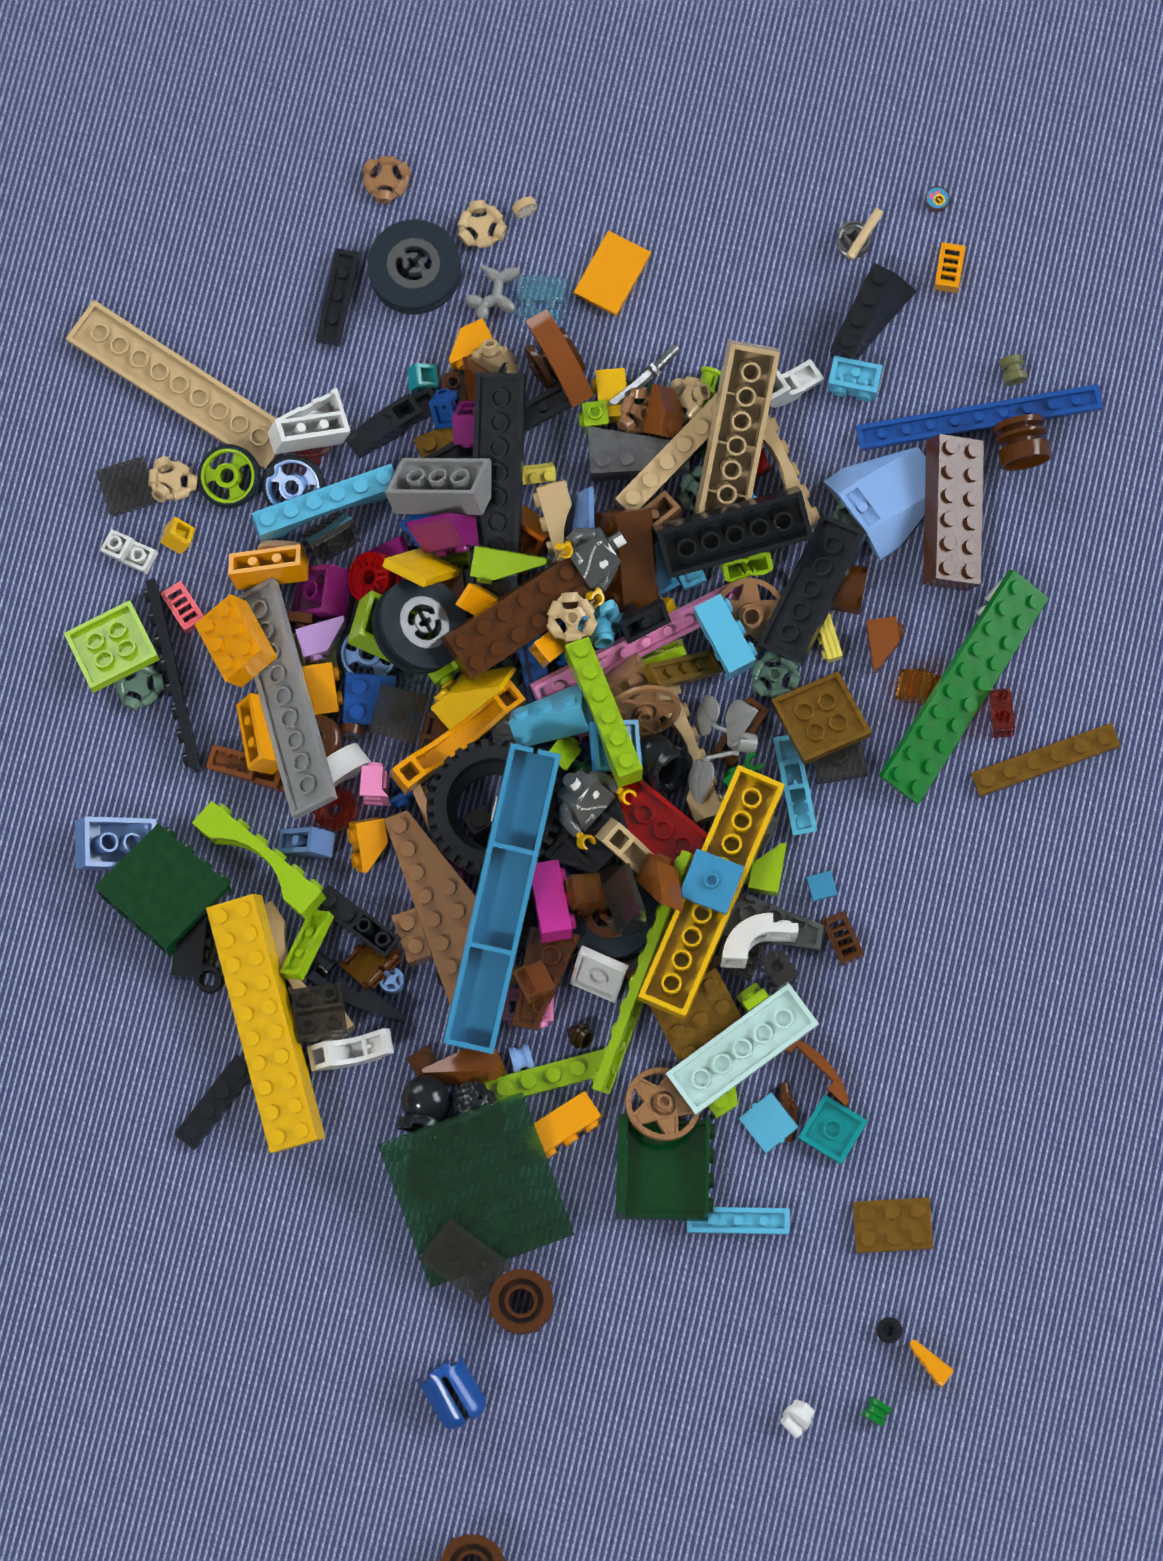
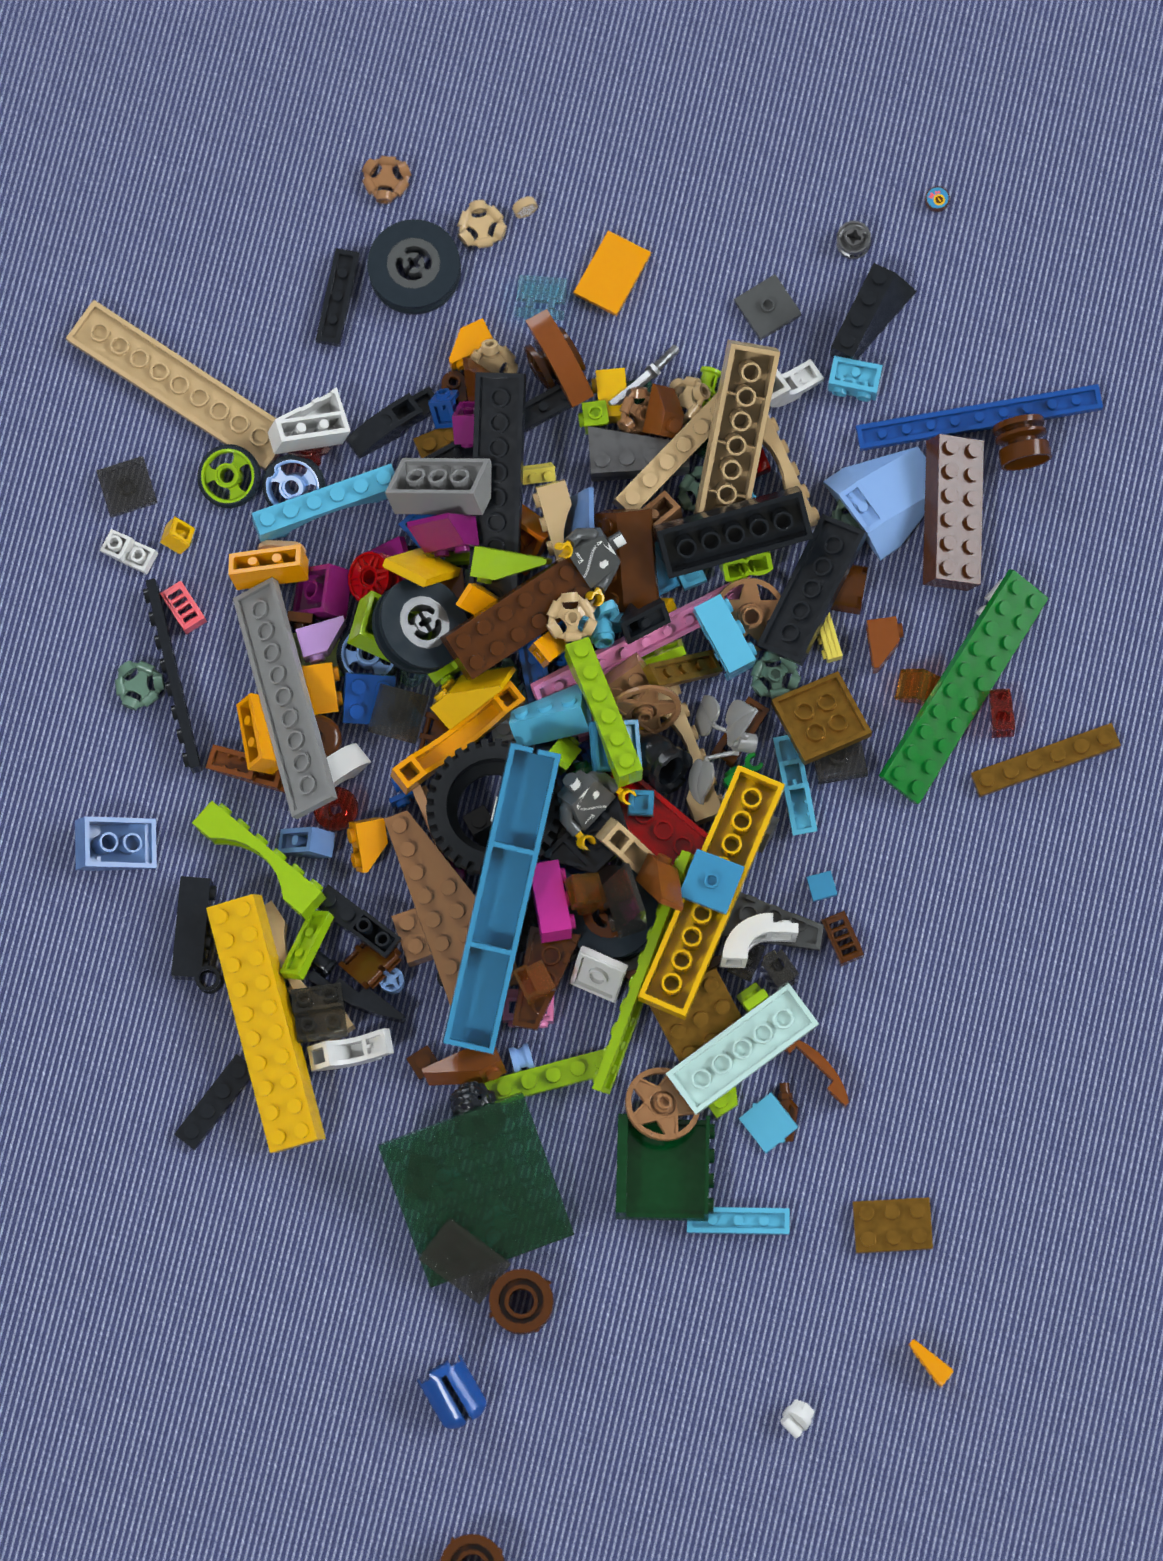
lime plate [64,600,160,693] -> none
dark green panel [95,824,233,957] -> none
tan piece [148,456,197,503] -> none
light orange brick [194,594,278,688] -> none
clear smoke slope [301,511,361,565] -> none
reddish brown tile [339,723,364,739] -> none
bright pink window [360,762,391,806] -> none
black tile [396,1075,450,1136] -> none
teal slope [407,363,439,391] -> none
light grey piece [466,264,520,322] -> none
light orange brick [521,1091,602,1161] -> none
dark brown plate [567,1024,593,1049] -> none
lime slope [744,843,786,897] -> none
teal plate [798,1094,868,1165] -> none
tan piece [846,208,883,261] -> none
green wheel [860,1396,893,1427] -> none
black plate [876,1317,902,1343] -> none
light orange slope [934,242,966,293] -> none
olive wheel [999,354,1028,386] -> none
none -> dark azure tile [628,790,655,817]
none -> dark grey plate [734,274,802,341]

